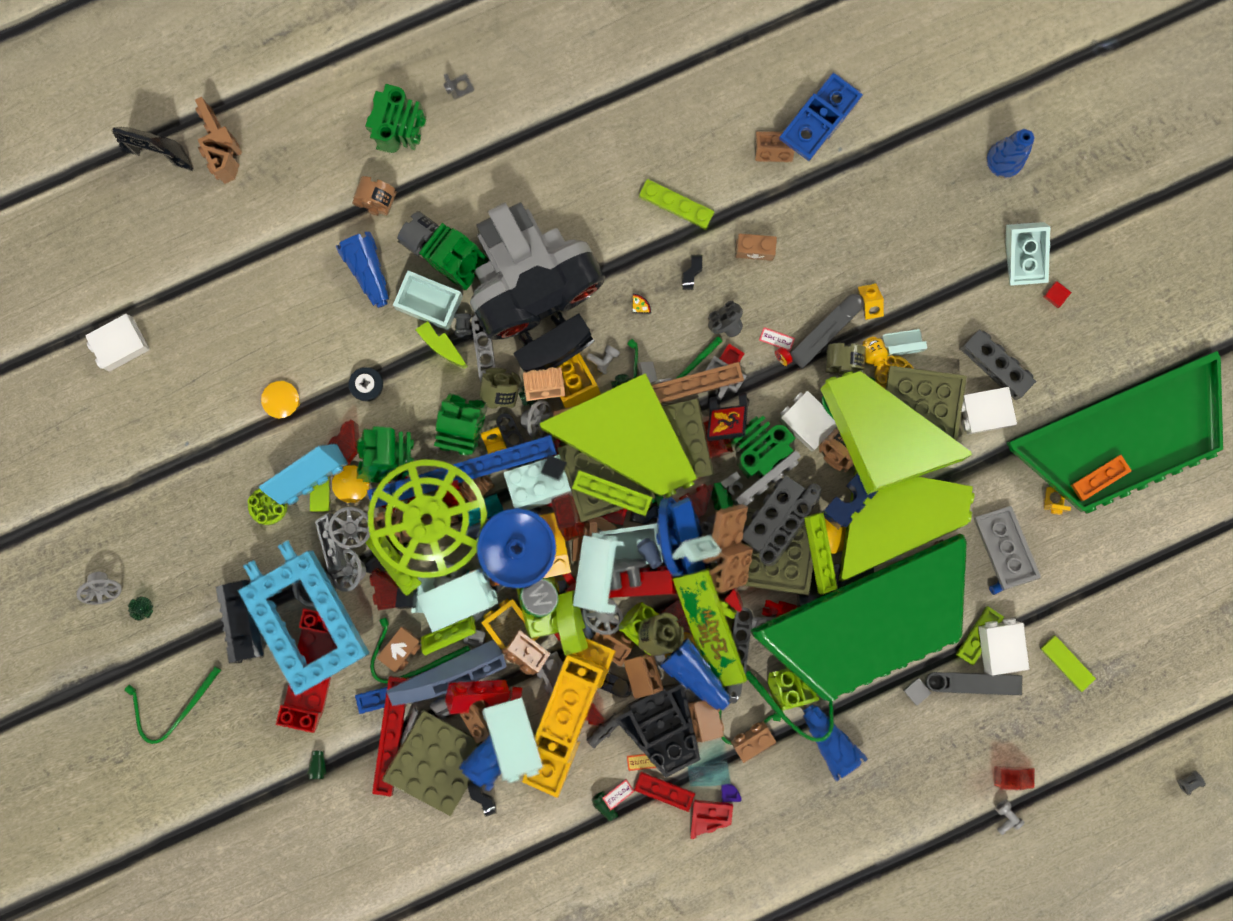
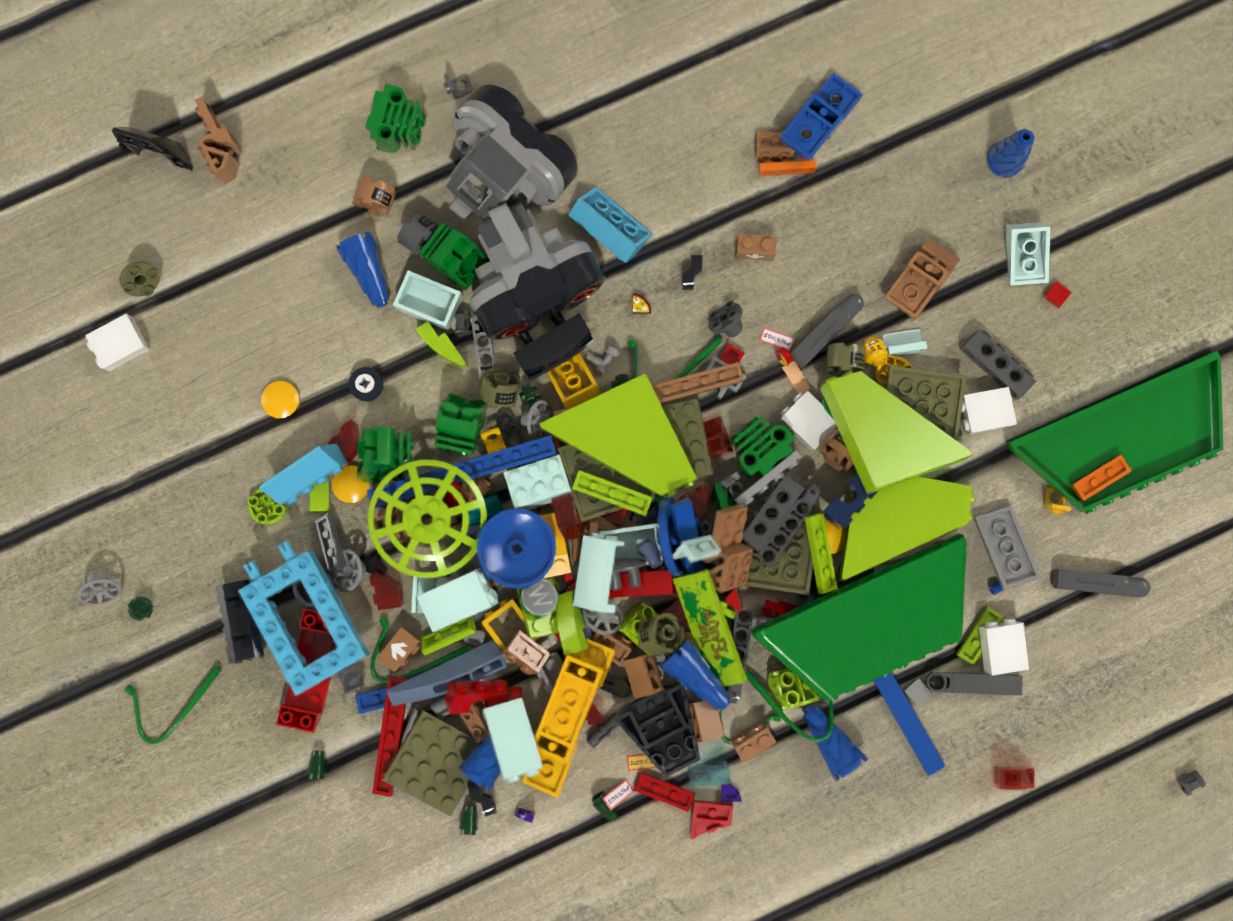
light grey wheel [329,507,370,549] -> none
lime plate [365,536,422,595] -> none
black tile [395,588,418,609] -> none
light nougat brick [523,367,565,401] -> none
black tile [541,455,567,481] -> none
light grey bracket [638,362,672,385] -> none
lime plate [639,179,715,230] -> none
flag [707,393,750,441] -> none
yellow bracket [858,283,884,320] -> none
light grey piece [995,800,1025,836] -> none
lime tile [1040,635,1096,692] -> none
none -> olive plate [119,261,160,297]
none -> flat silver bracket [337,663,365,697]
none -> piece [446,85,578,221]
none -> dark green cone [459,806,478,835]
none -> dark purple tile [515,807,535,823]
none -> medium azure slope [569,187,653,263]
none -> orange plate [758,158,817,176]
none -> light nougat sticker [782,361,811,394]
none -> blue tile [873,672,946,776]
none -> medium nougat piece [884,238,960,320]
none -> dark grey piece [1053,569,1151,597]

